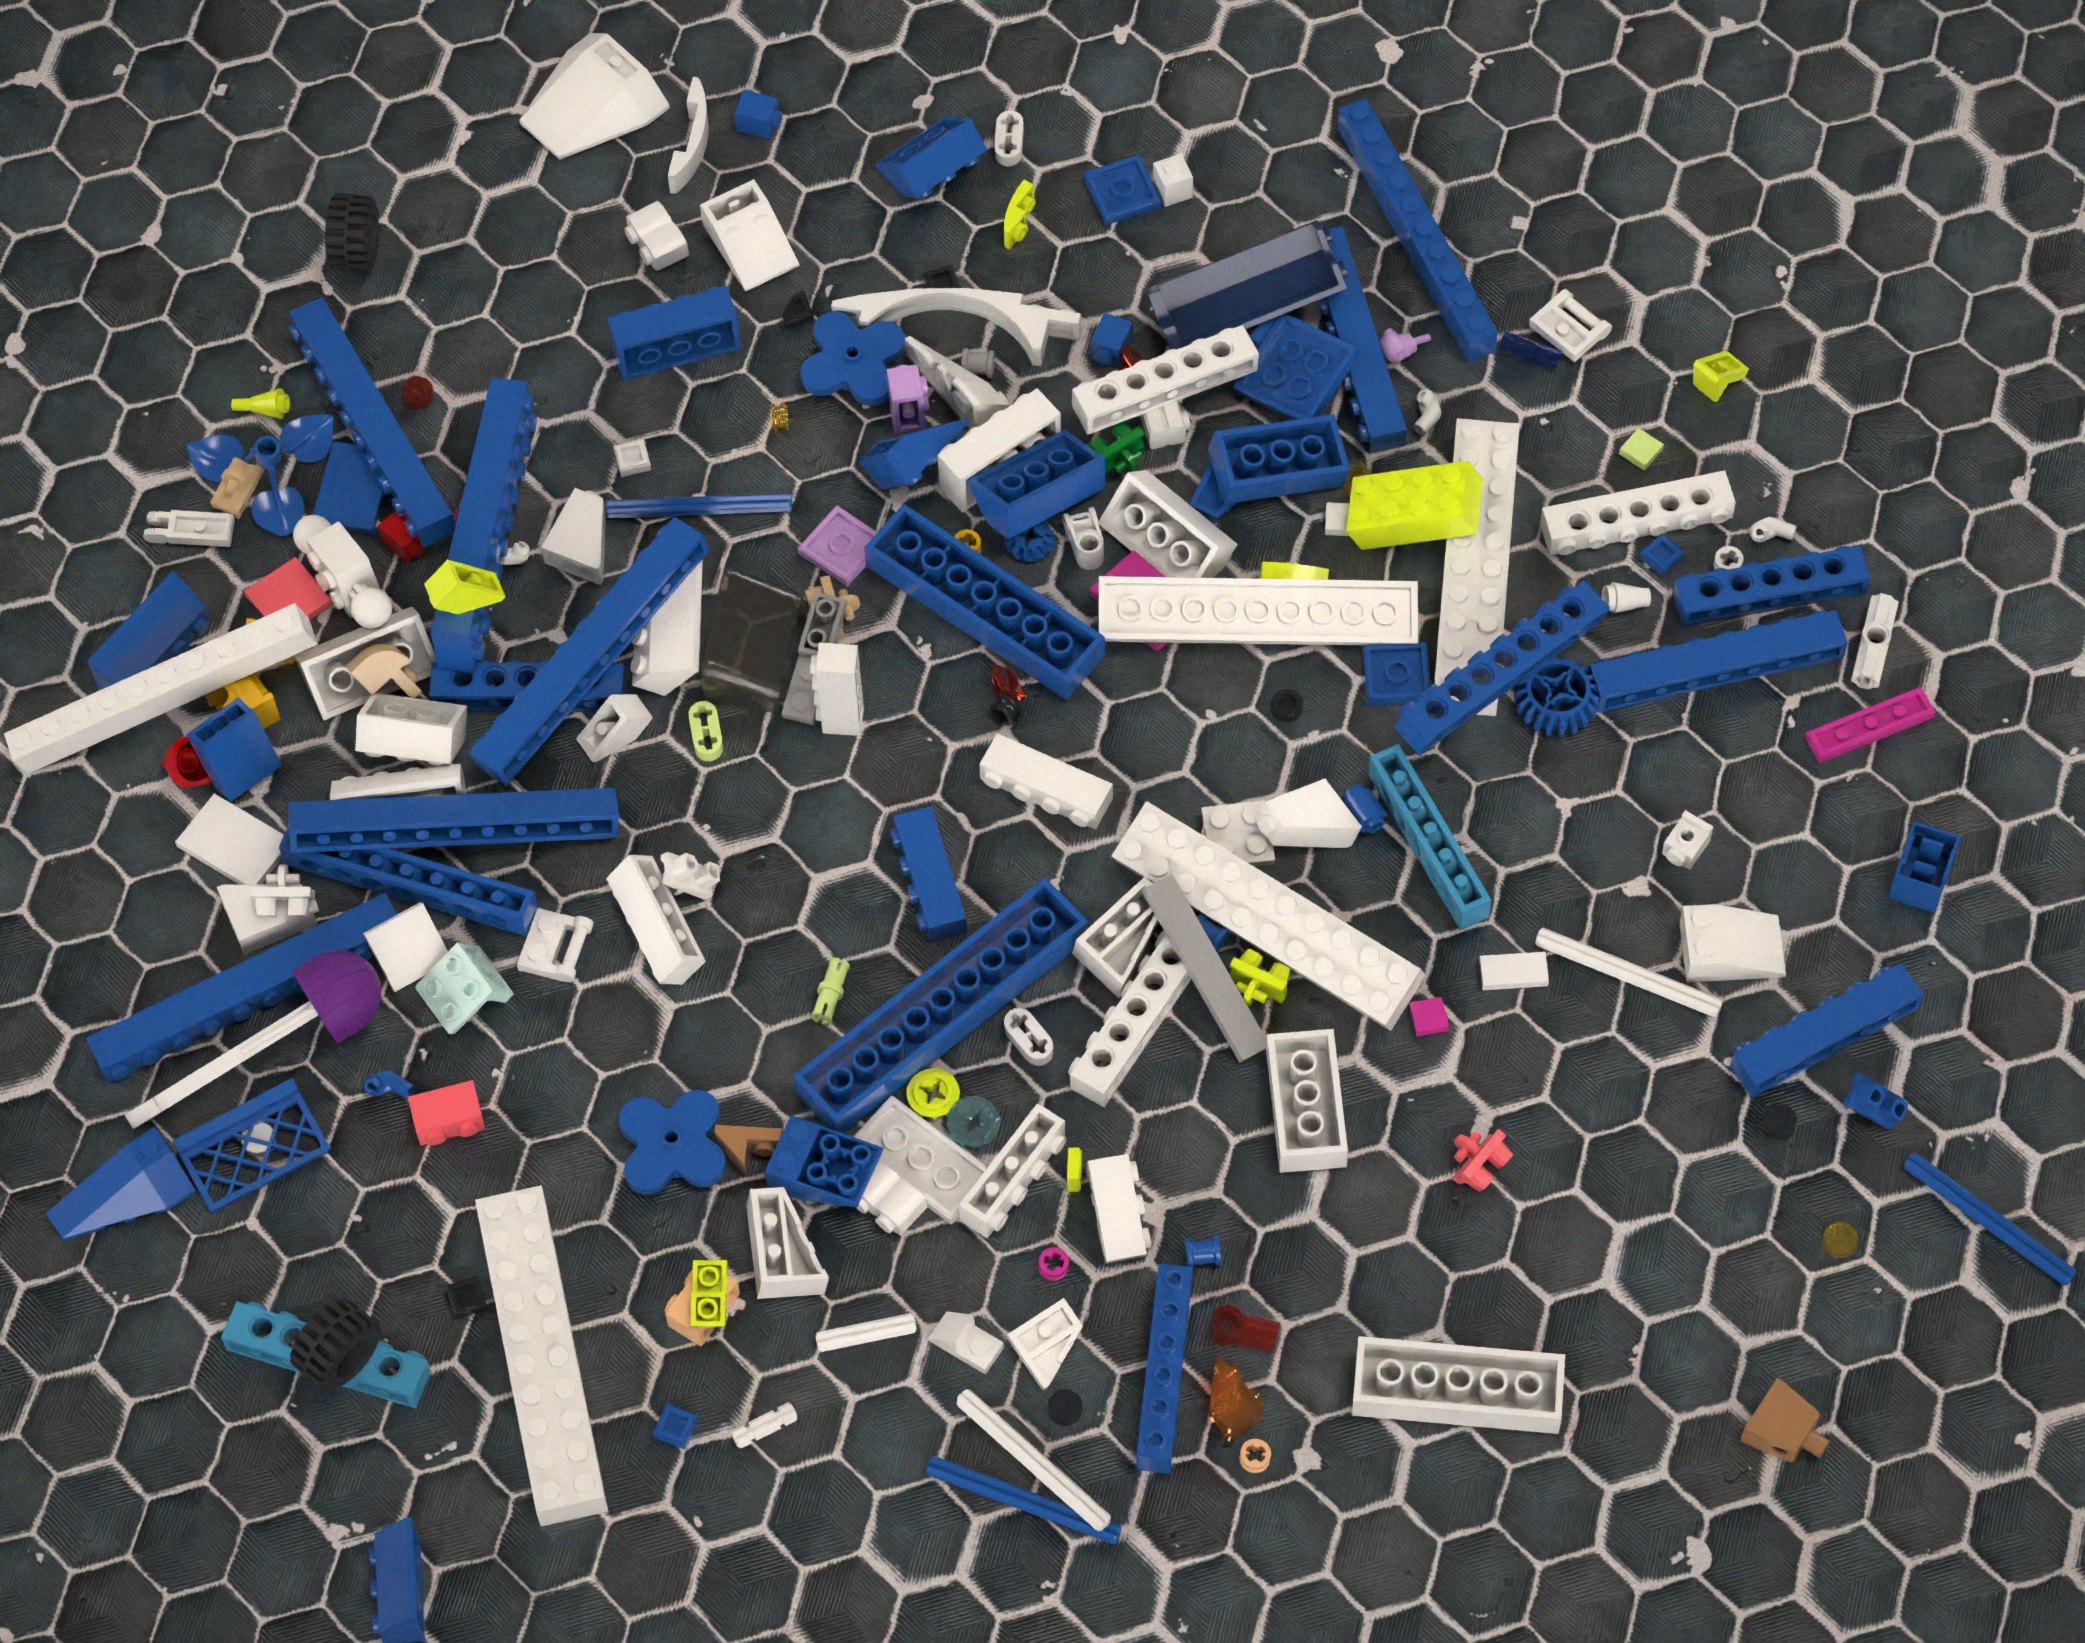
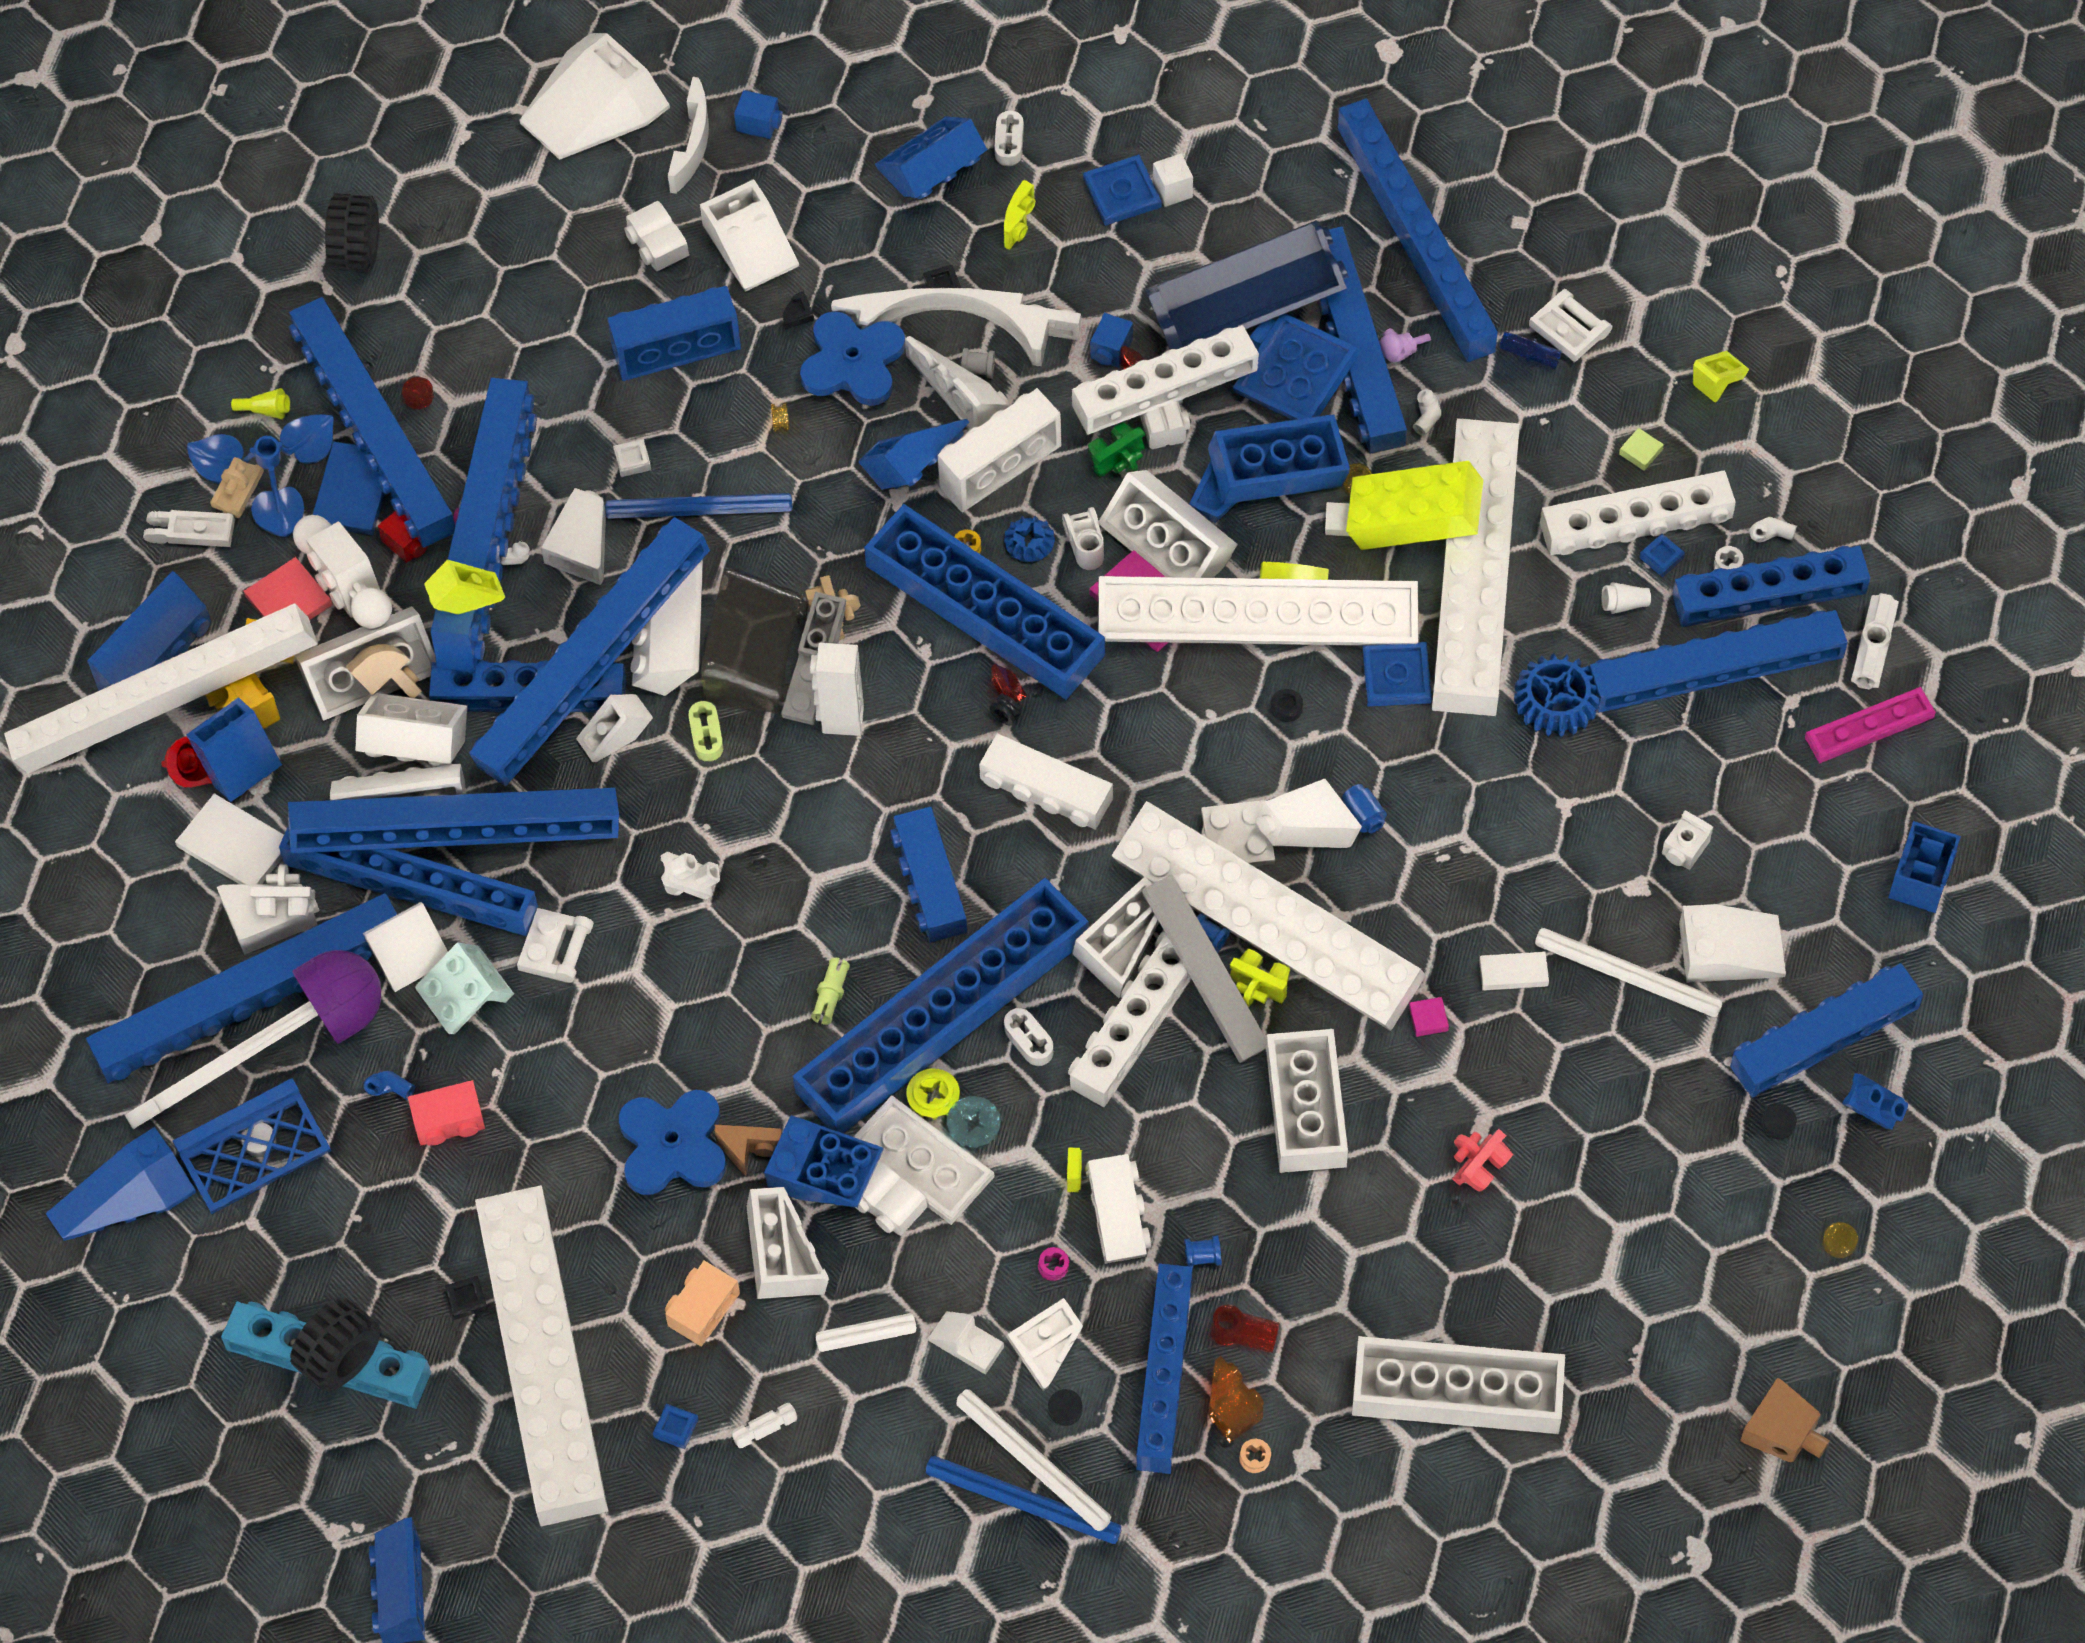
white brick [606,855,706,985] -> none
neon yellow slope [691,1260,728,1327] -> none
lavender tile [797,506,878,587] -> none
lavender brick [887,364,929,434] -> none
white brick [959,1103,1067,1238] -> none
blue slope [967,429,1105,539] -> none
dark azure brick [1368,744,1491,930] -> none
blue brick [1394,580,1610,756] -> none
blue axle [1903,1152,2077,1286] -> none

